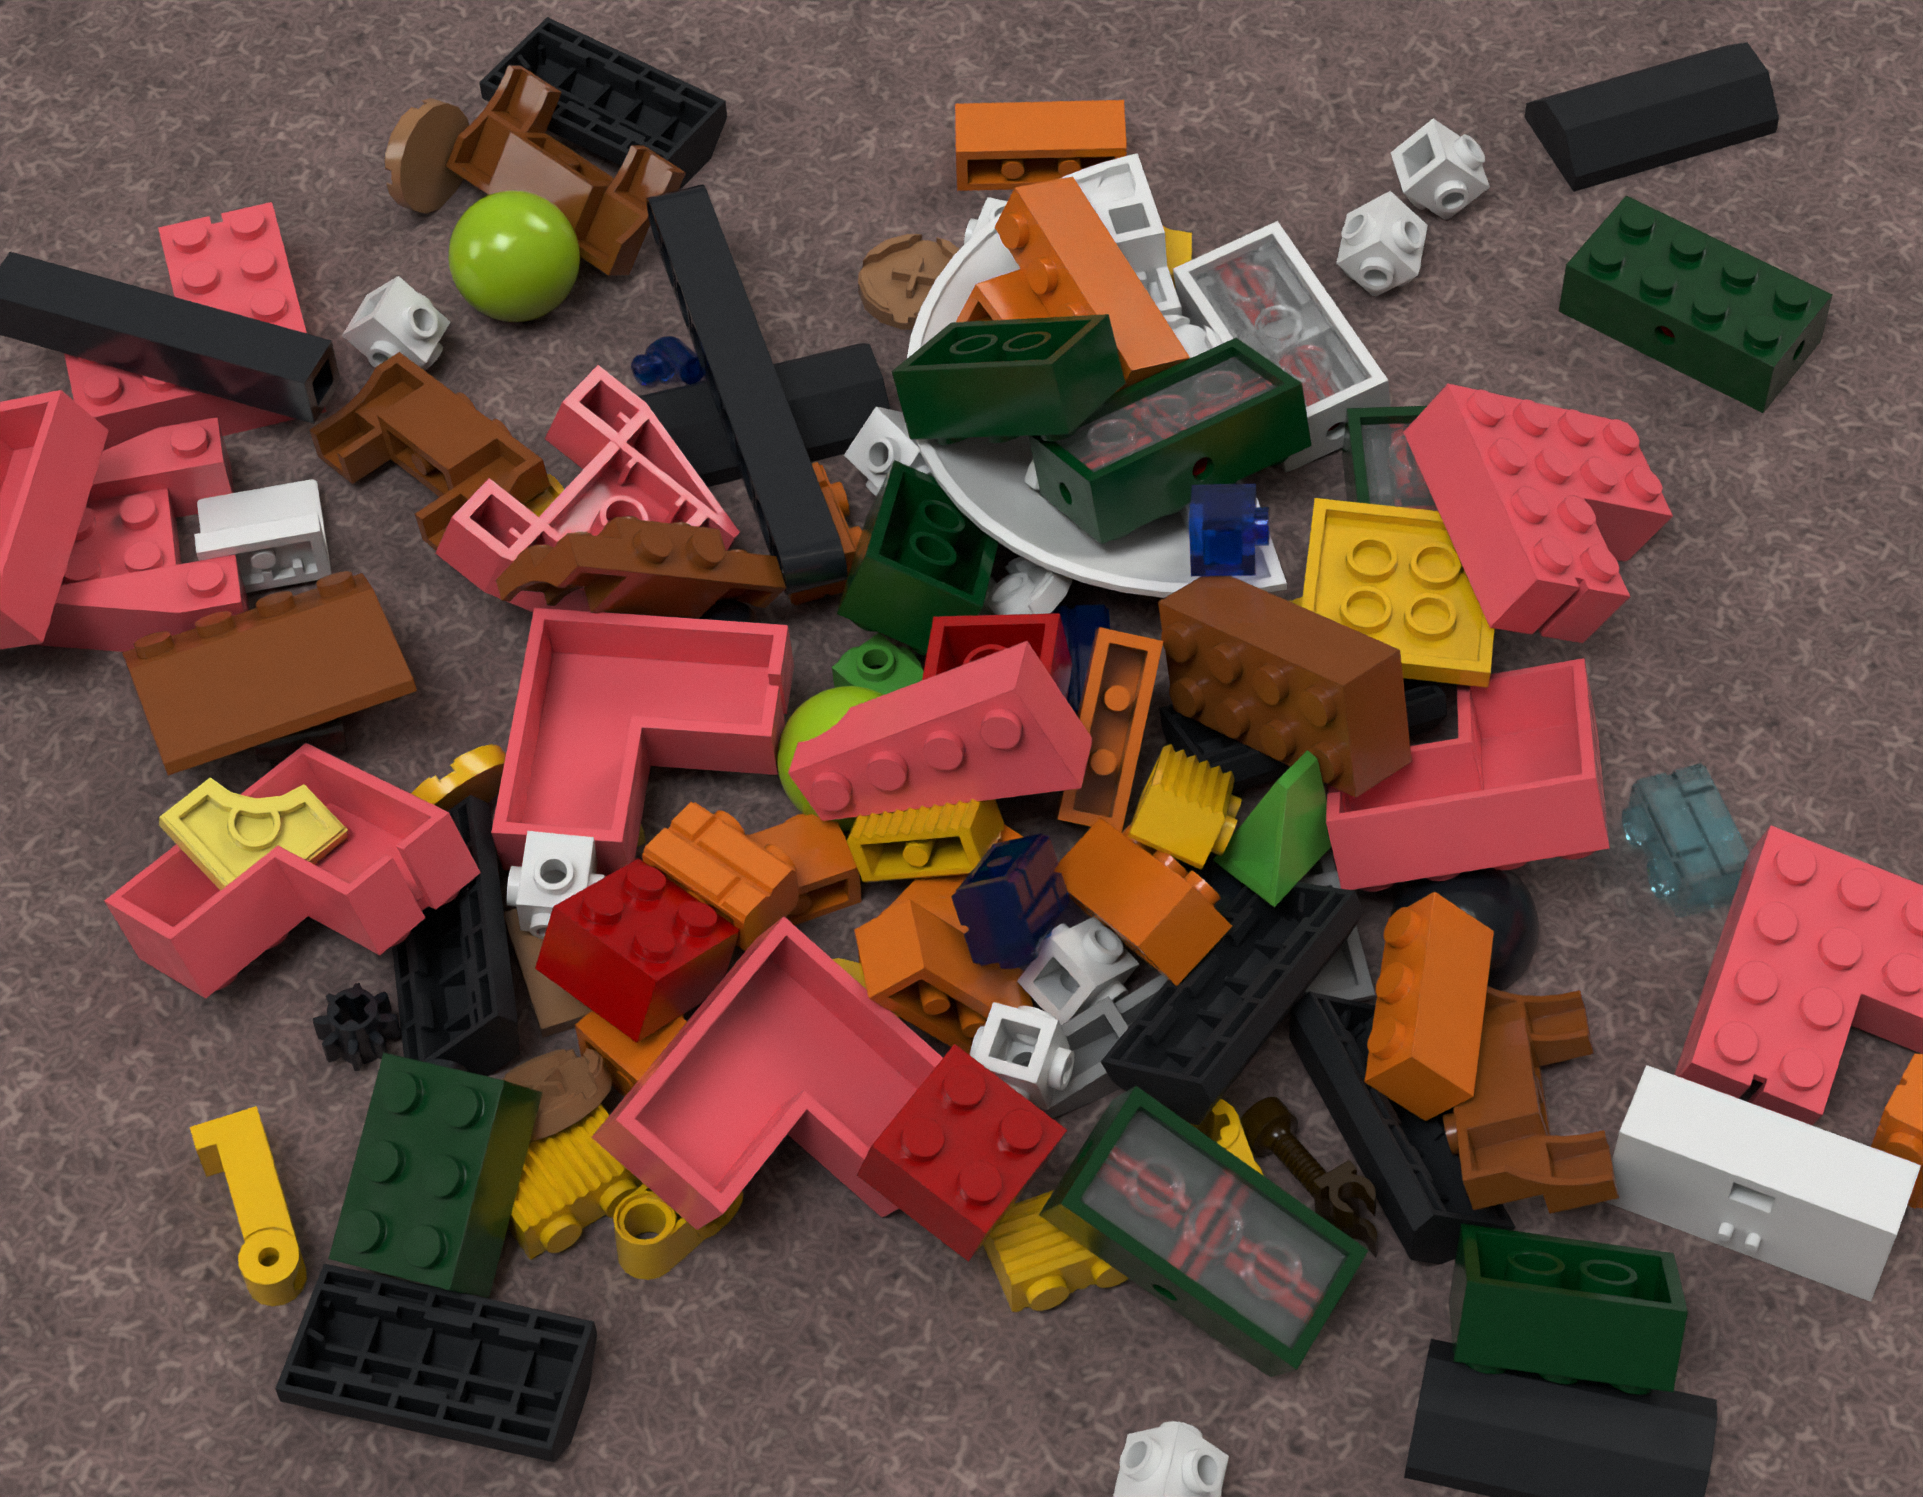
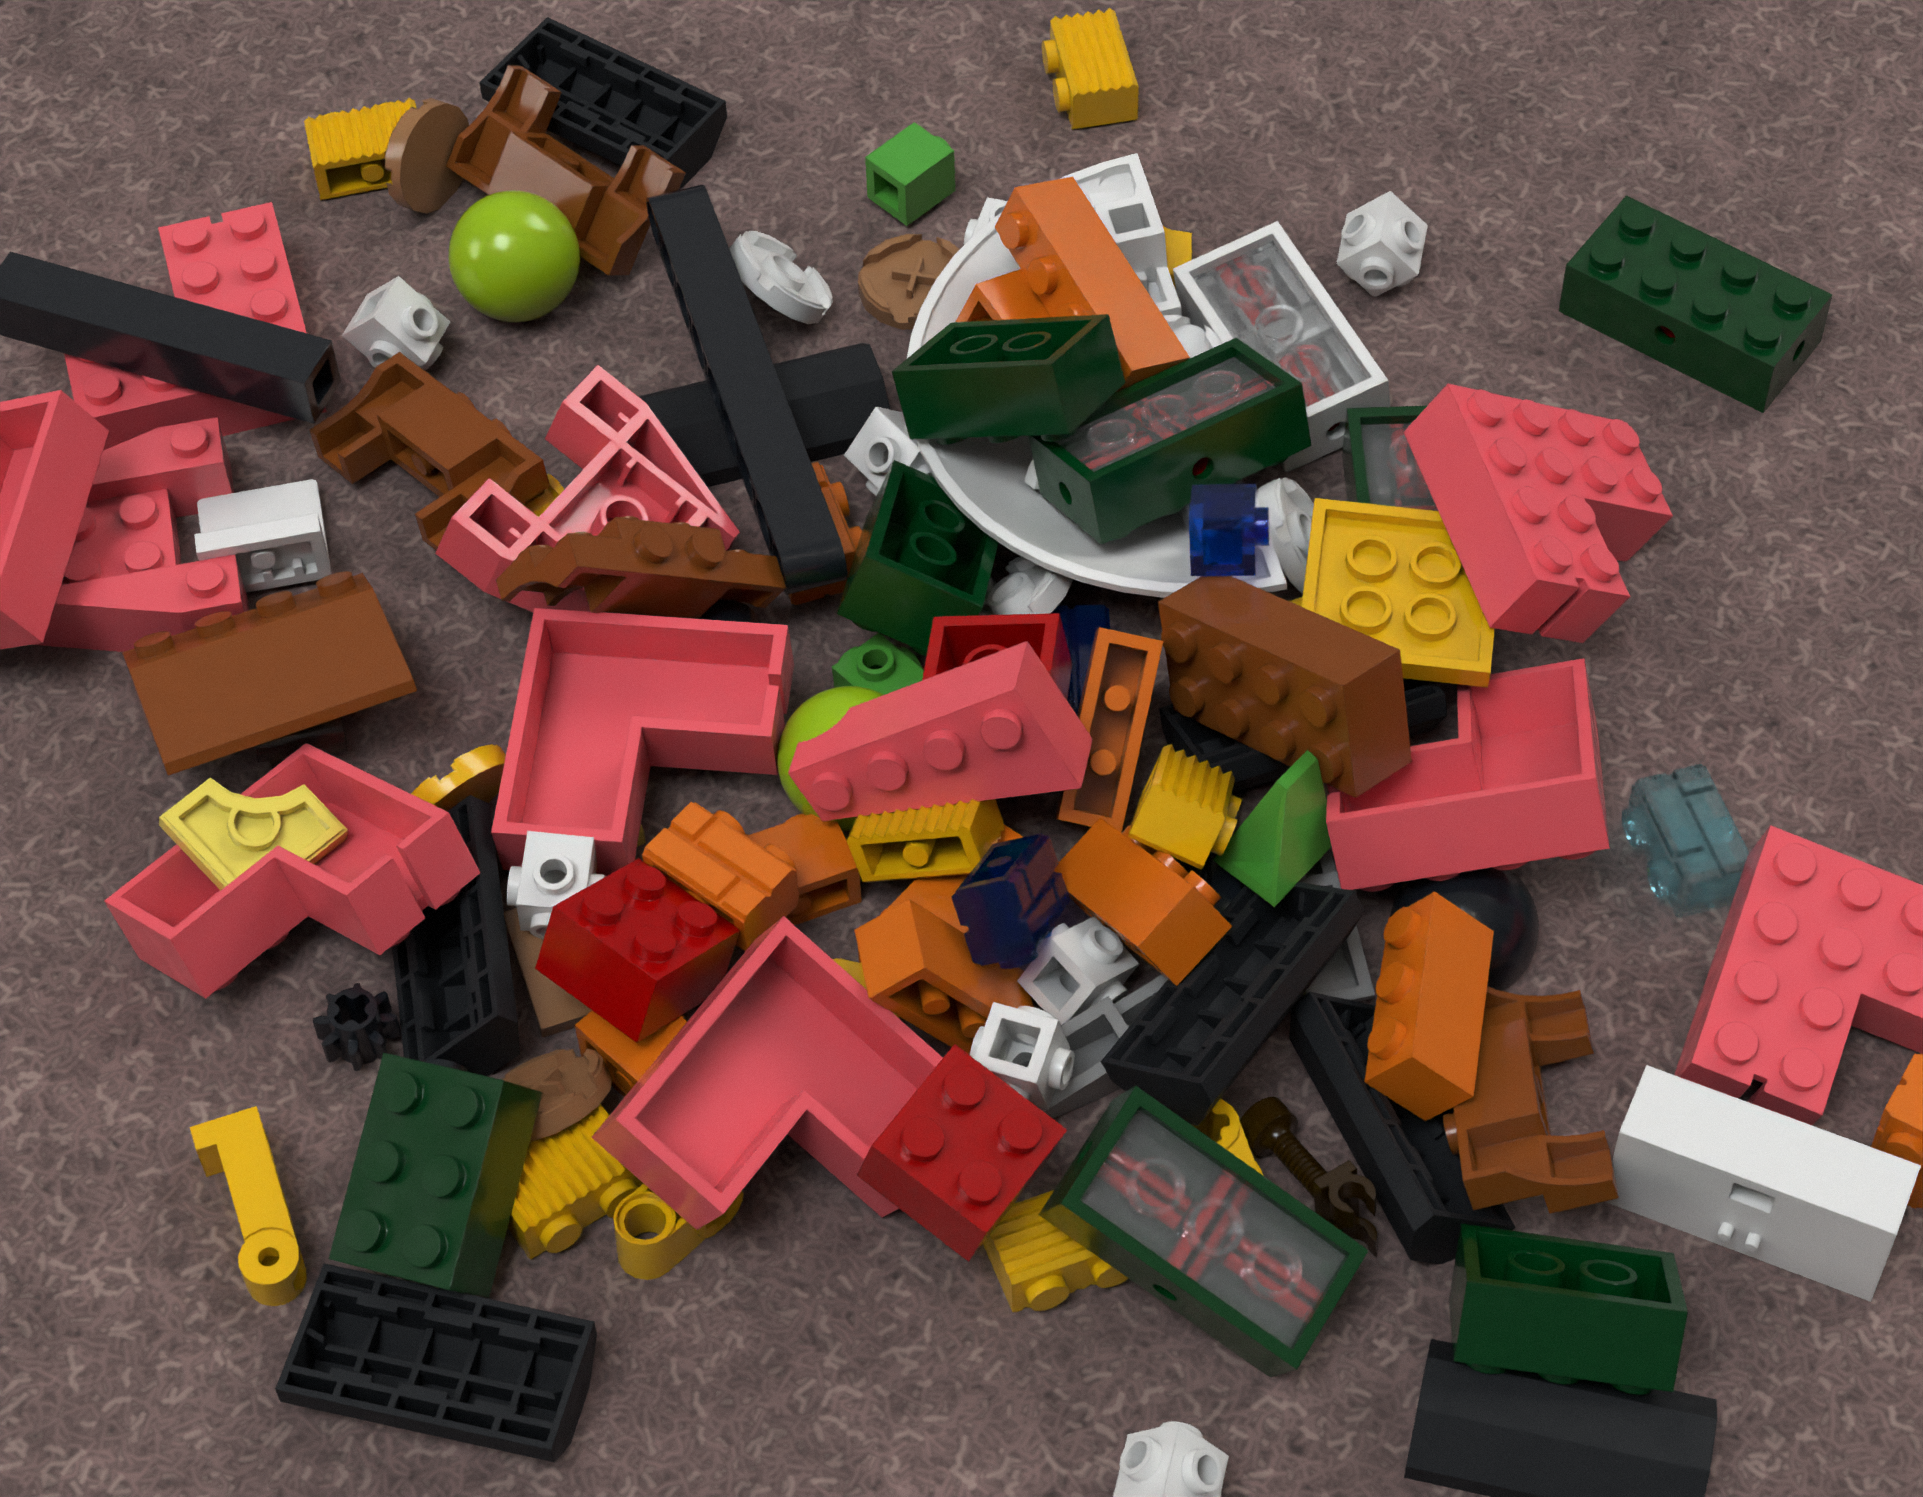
clear blue arm [631,336,704,386] -> none
orange brick [955,100,1127,191] -> none
white brick [1390,119,1490,220] -> none
black piece [1524,42,1779,192] -> none
none -> yellow brick [304,98,416,200]
none -> white tile [729,231,833,324]
none -> bright green brick [865,122,955,226]
none -> yellow brick [1042,8,1139,129]
none -> white tile [1257,477,1314,594]

